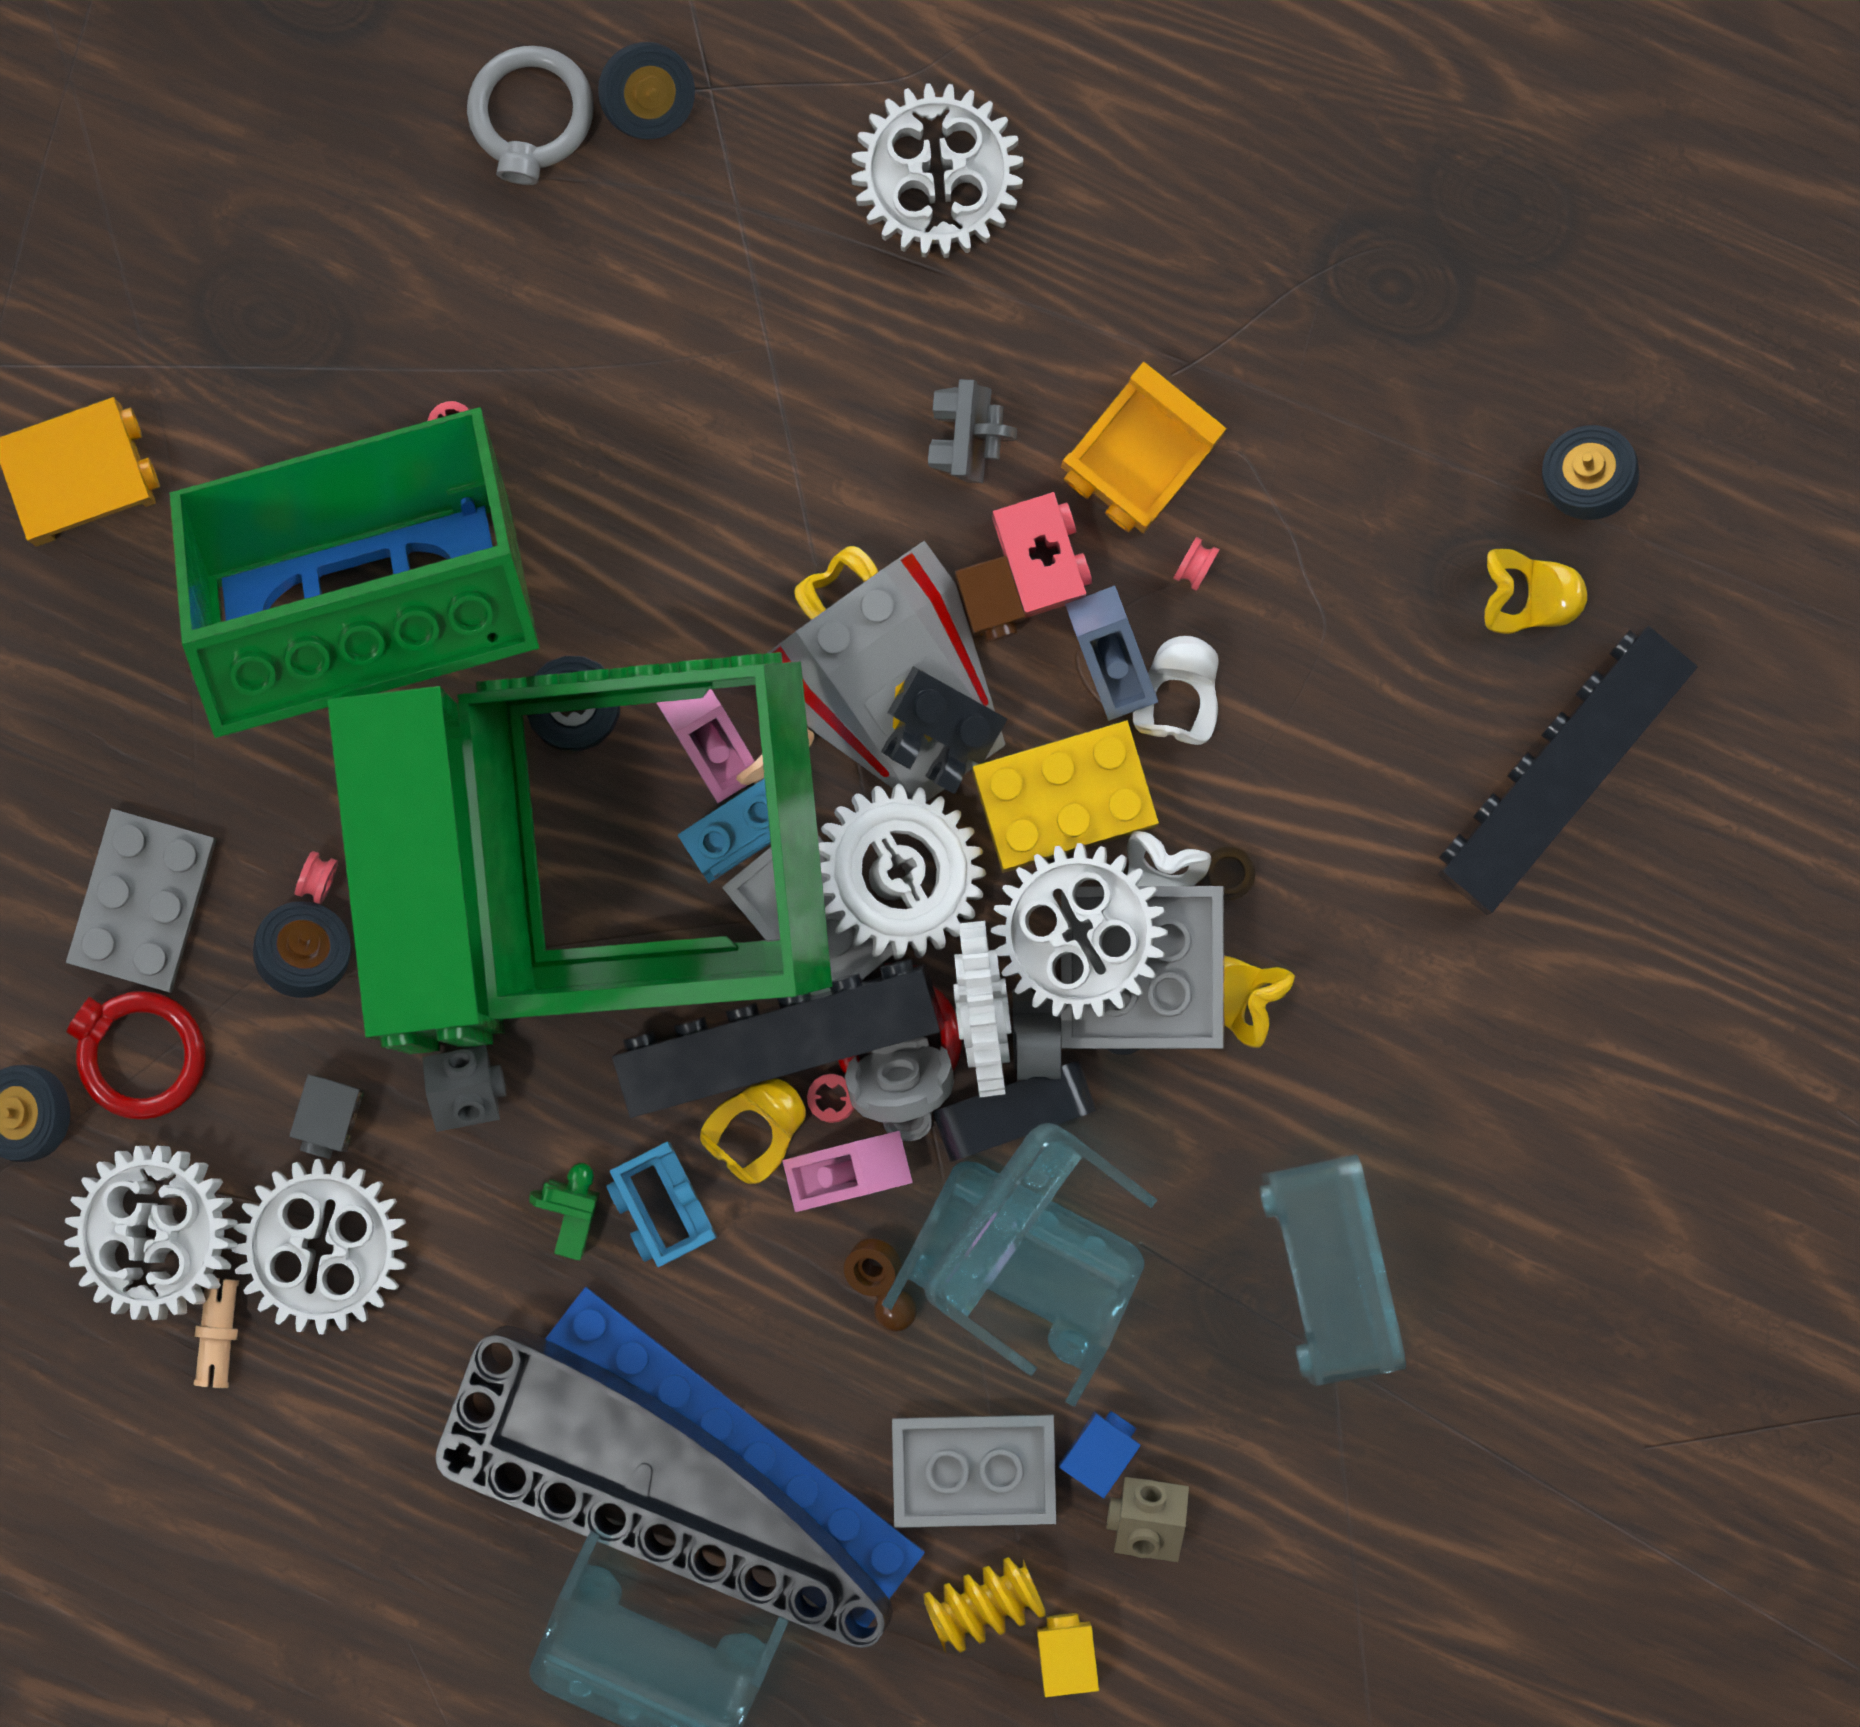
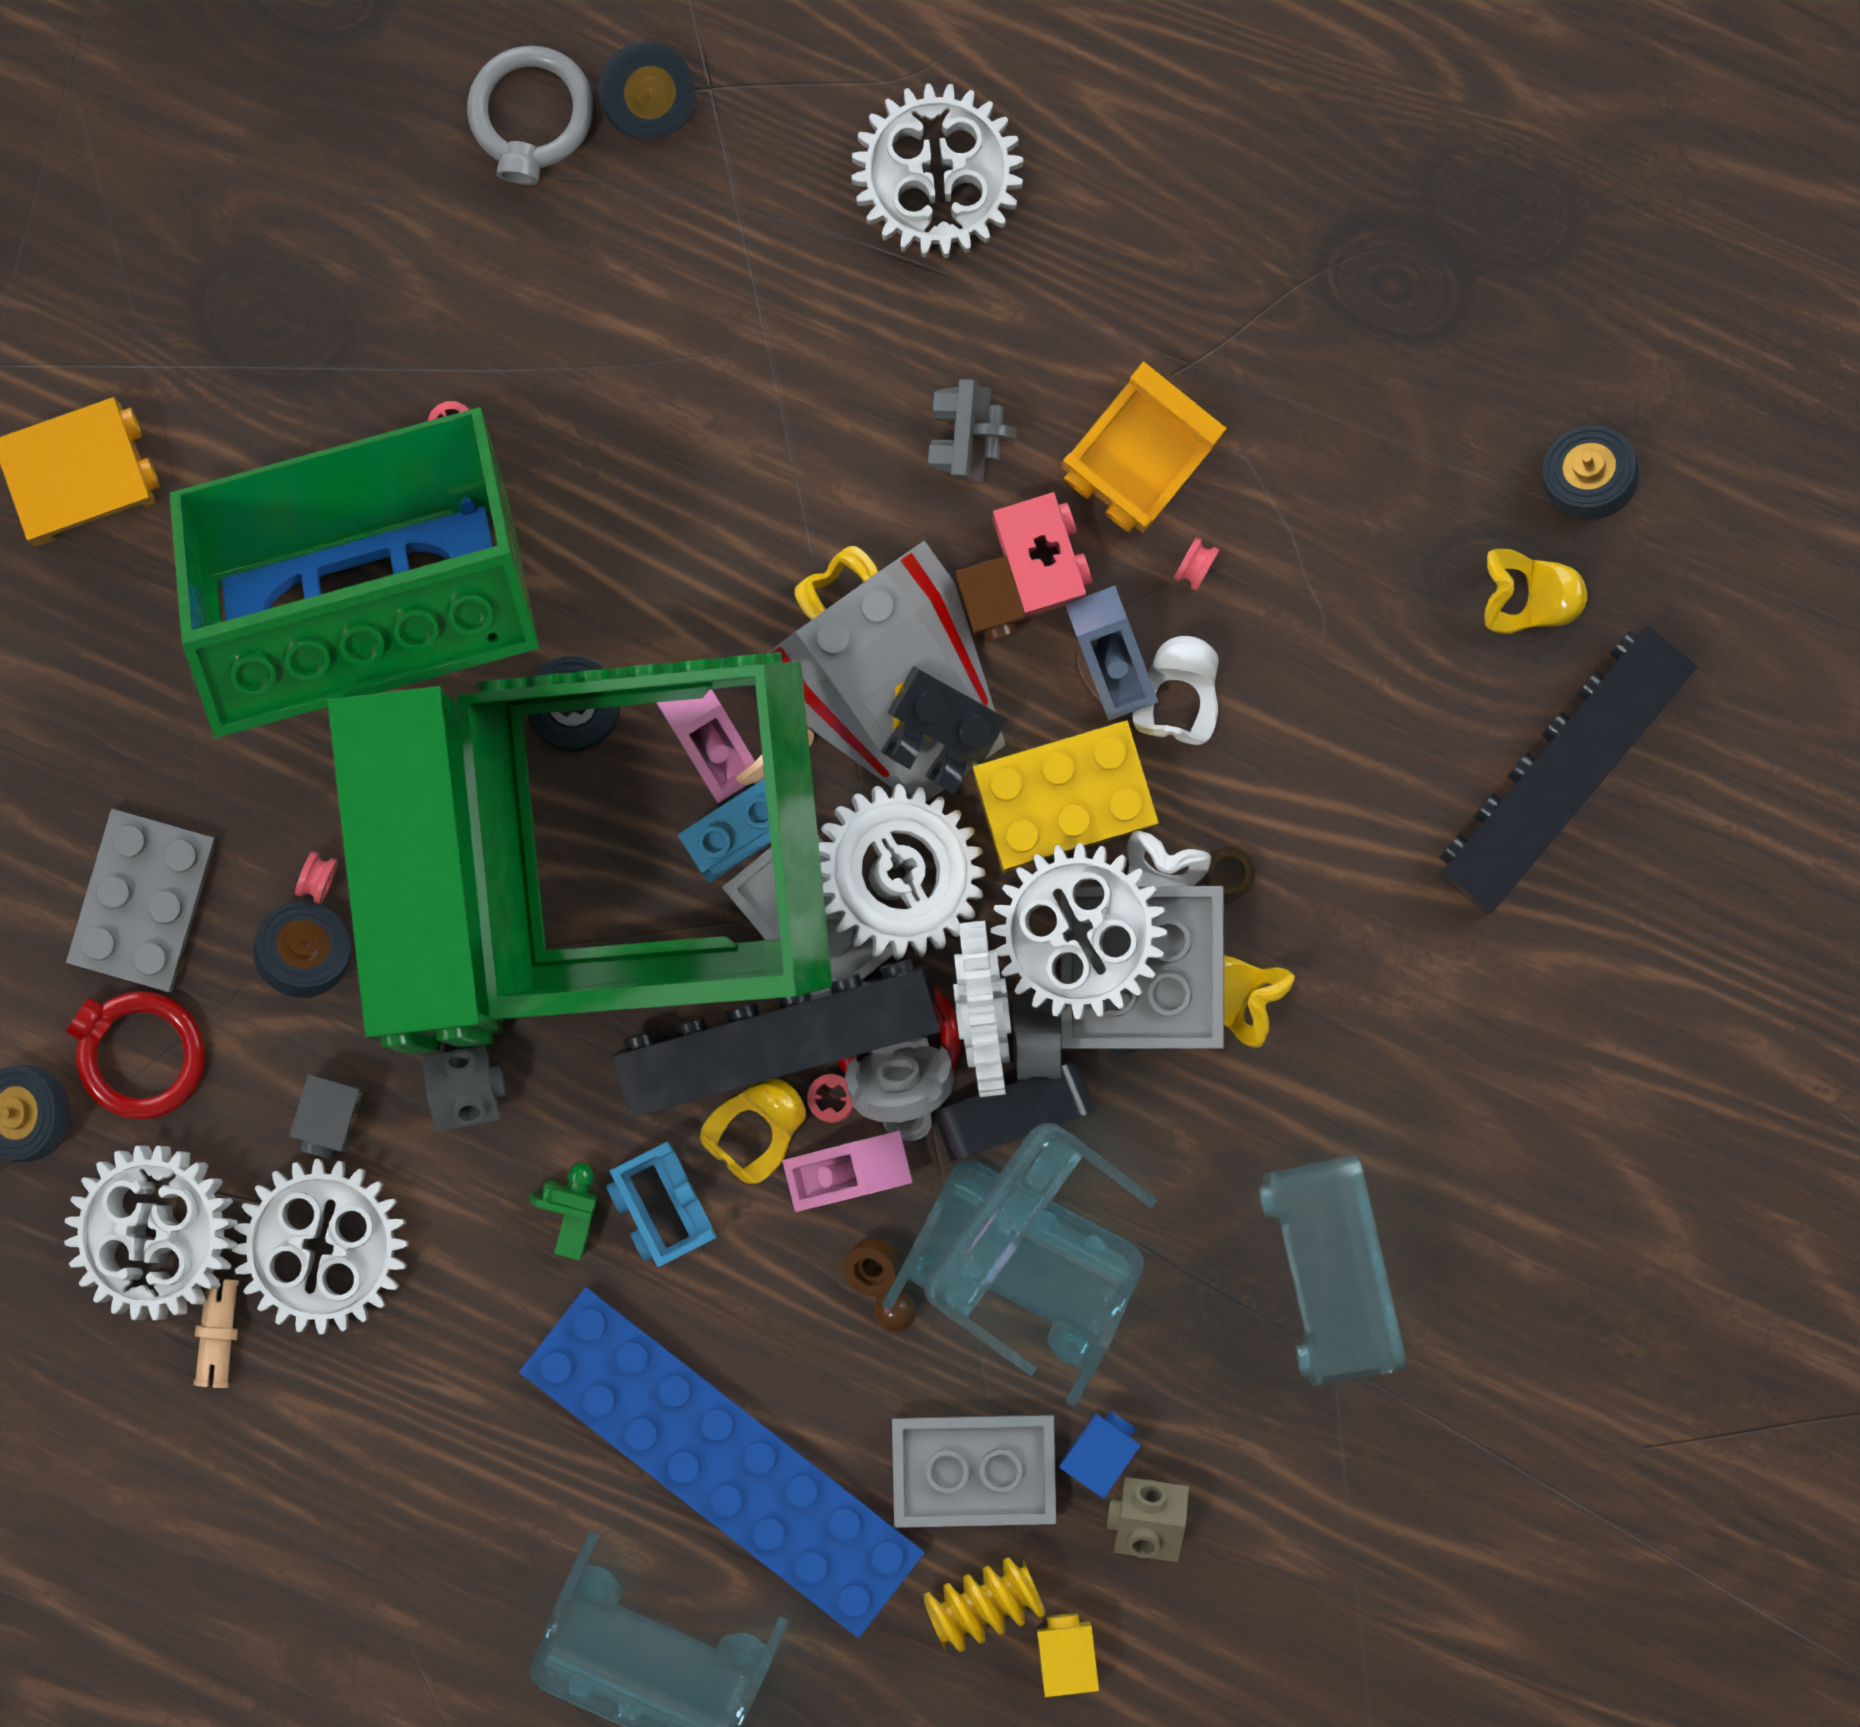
beam [435,1325,893,1648] -> none

